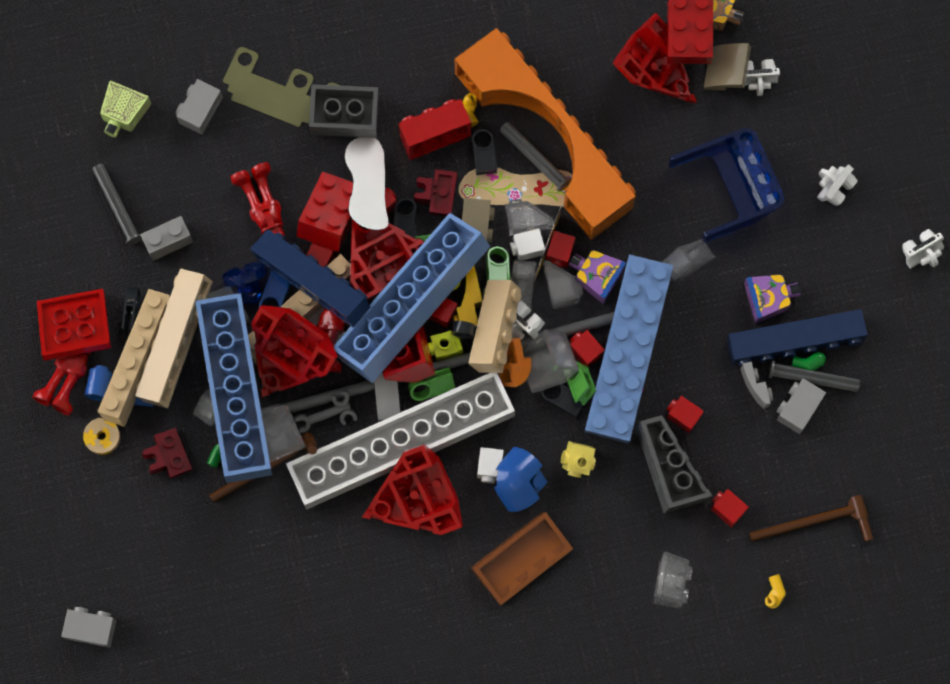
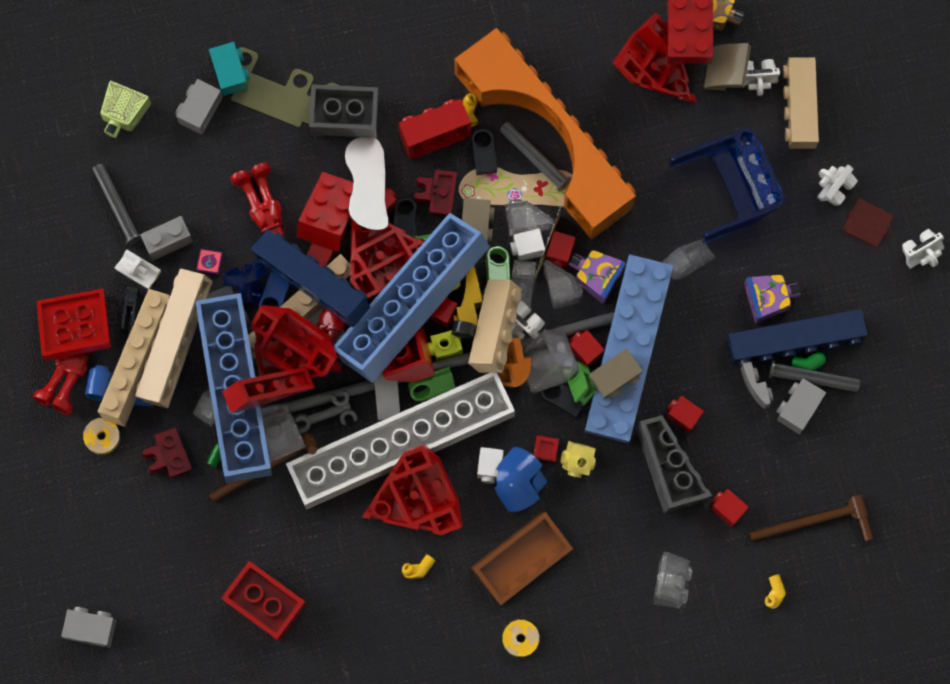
none -> white hips [115,250,161,289]
none -> tile [196,249,223,276]
none -> teal brick [209,42,250,96]
none -> red brick [221,561,307,642]
none -> red slope [222,367,314,413]
none -> yellow arm [402,554,435,579]
none -> yellow piece [503,620,539,657]
none -> red tile [533,436,559,463]
none -> dark tan brick [588,349,643,399]
none -> tan brick [783,58,819,149]
none -> clear red piece [842,198,894,248]

